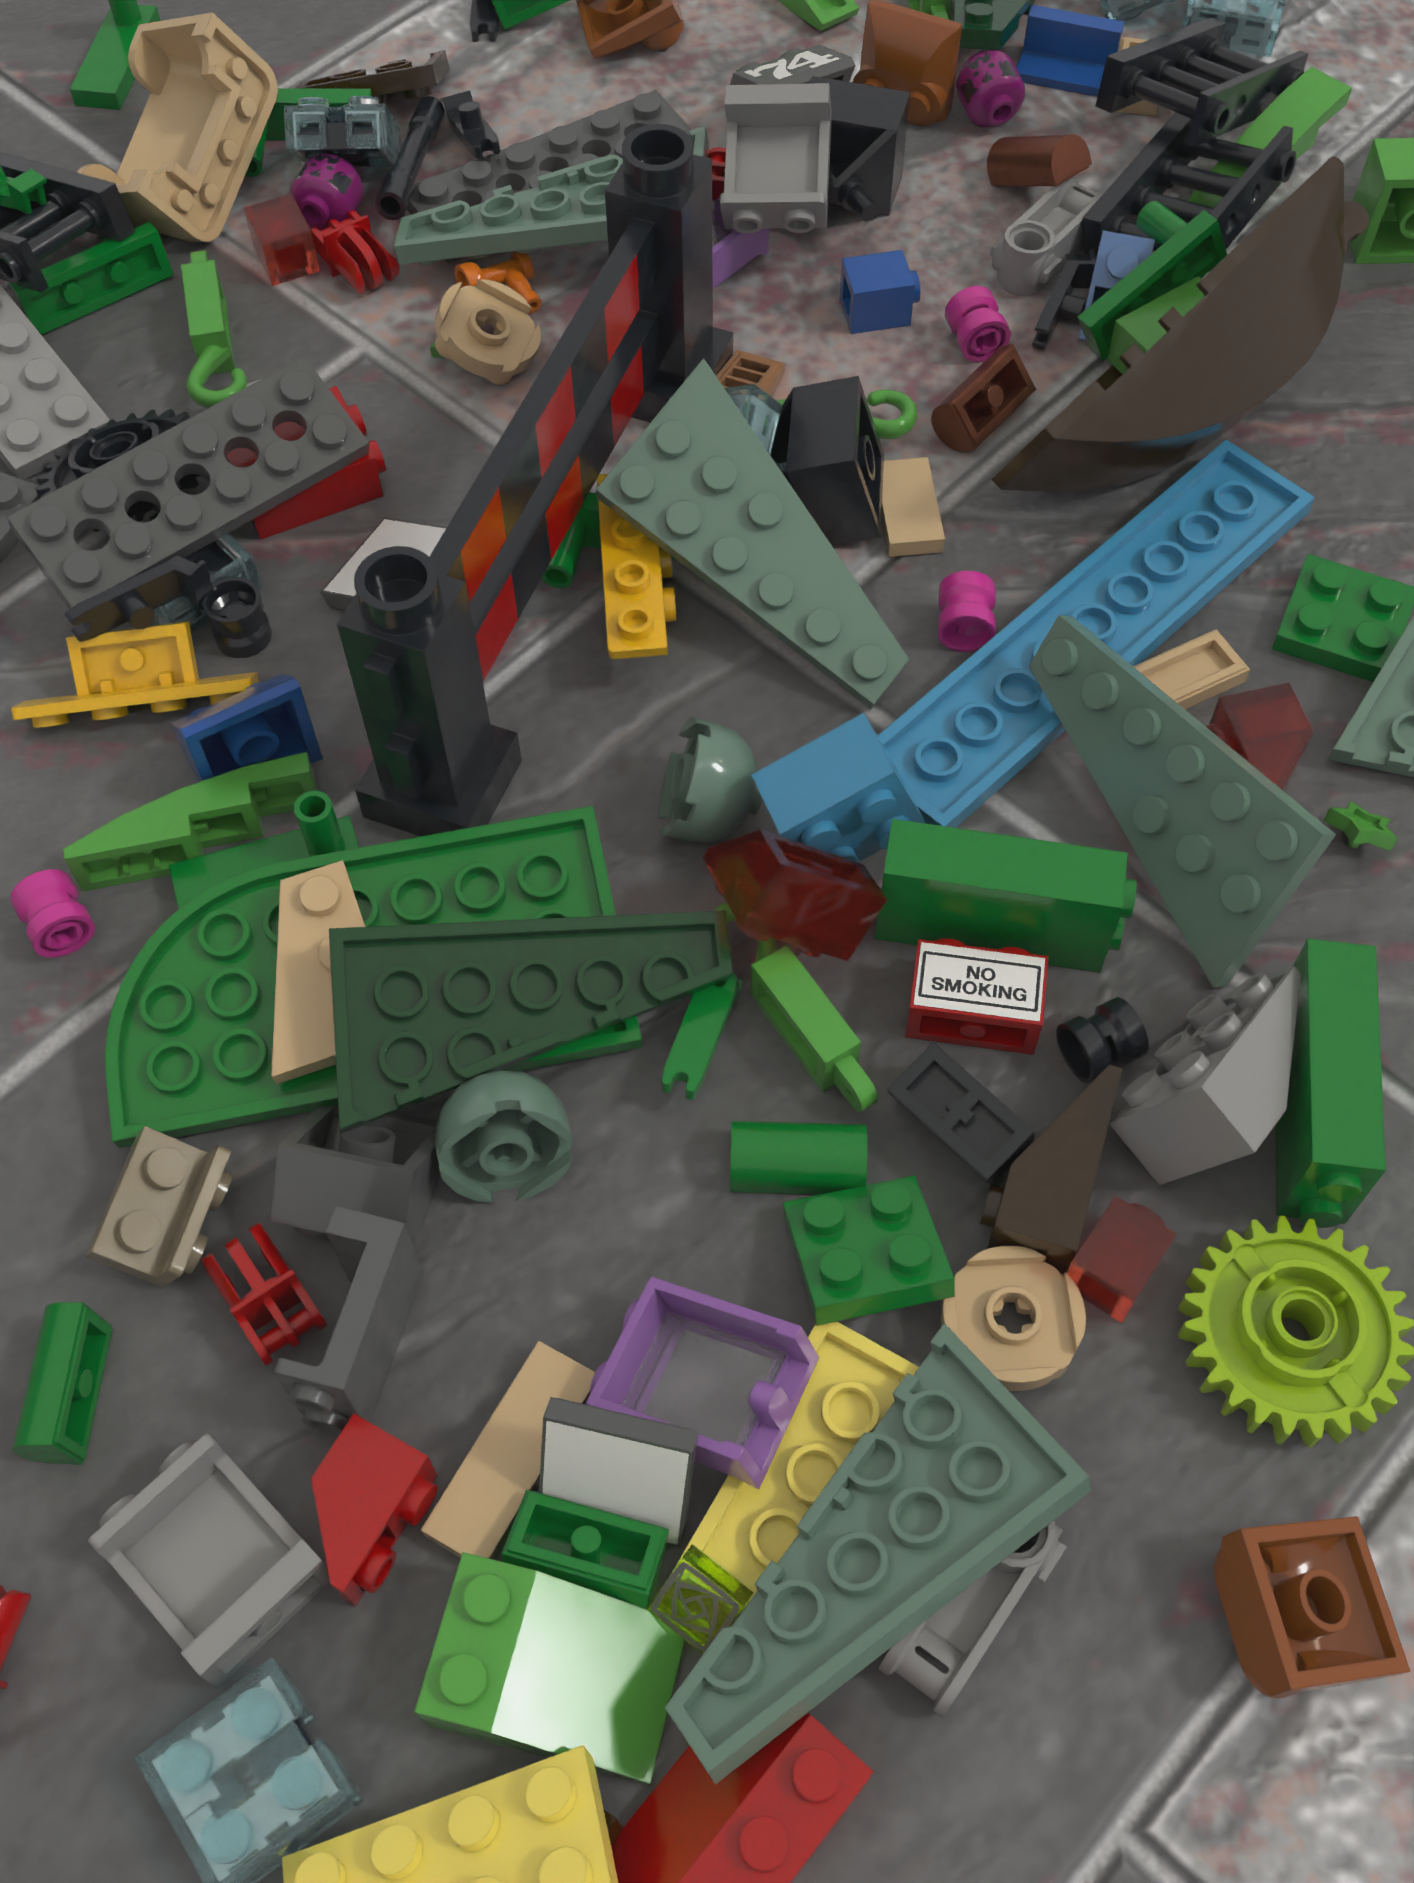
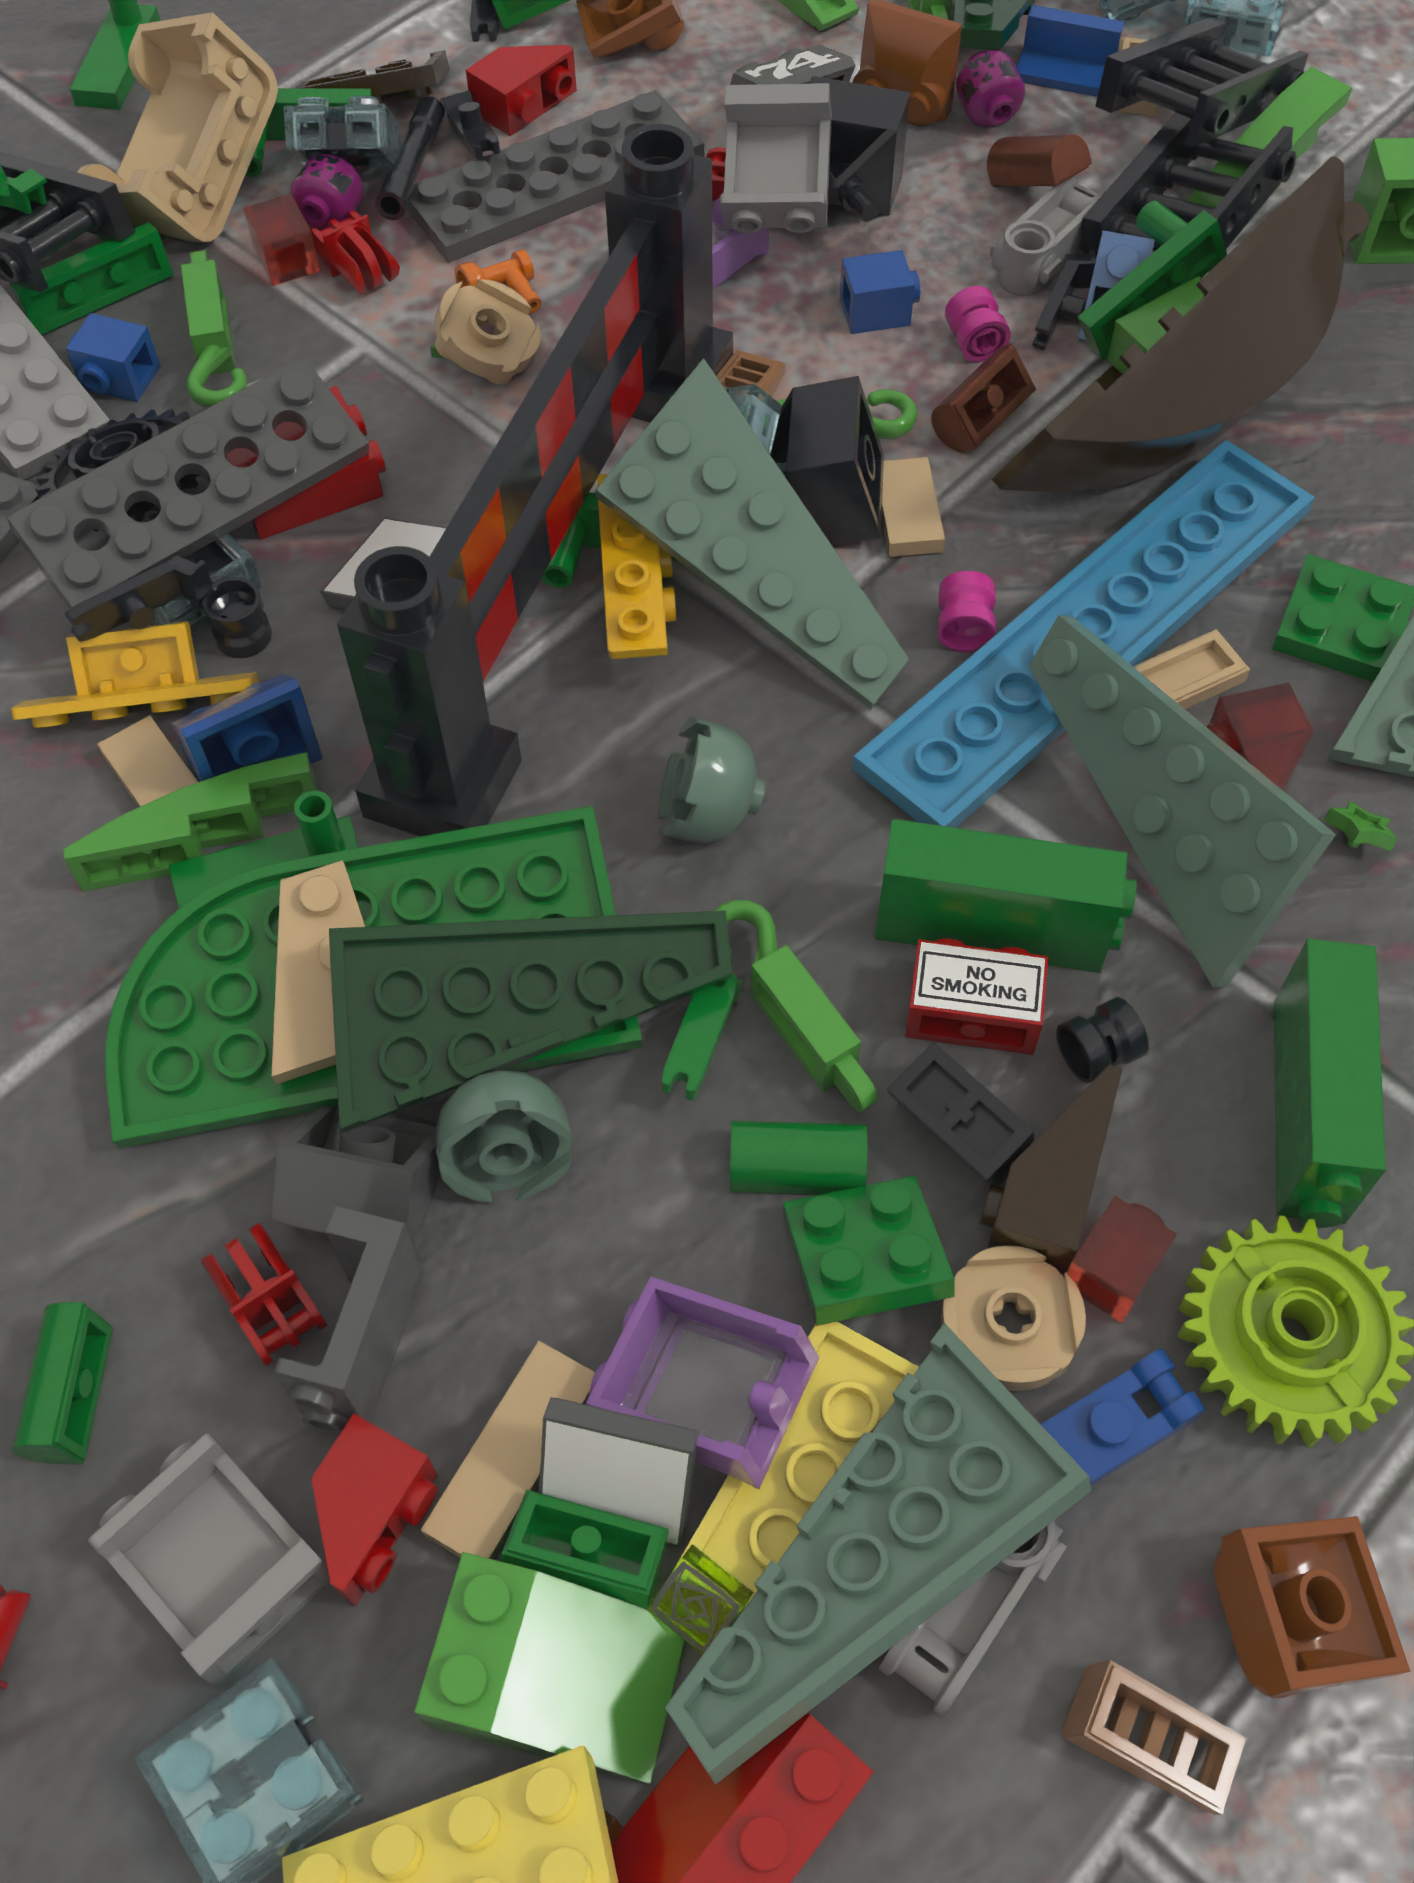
dark pink wheel [10,869,95,958] -> none
dark tan bracket [85,1126,232,1288] -> none
sand green wing [394,126,709,265] -> none
clear red slope [702,829,888,961] -> none
dark azure brick [752,713,926,884] -> none
light grey slope [1109,966,1301,1185] -> none
none -> blue brick [66,313,161,402]
none -> tan tile [97,715,198,807]
none -> red slope [465,45,577,136]
none -> blue plate [1041,1349,1207,1486]
none -> medium nougat slope [1062,1660,1246,1815]

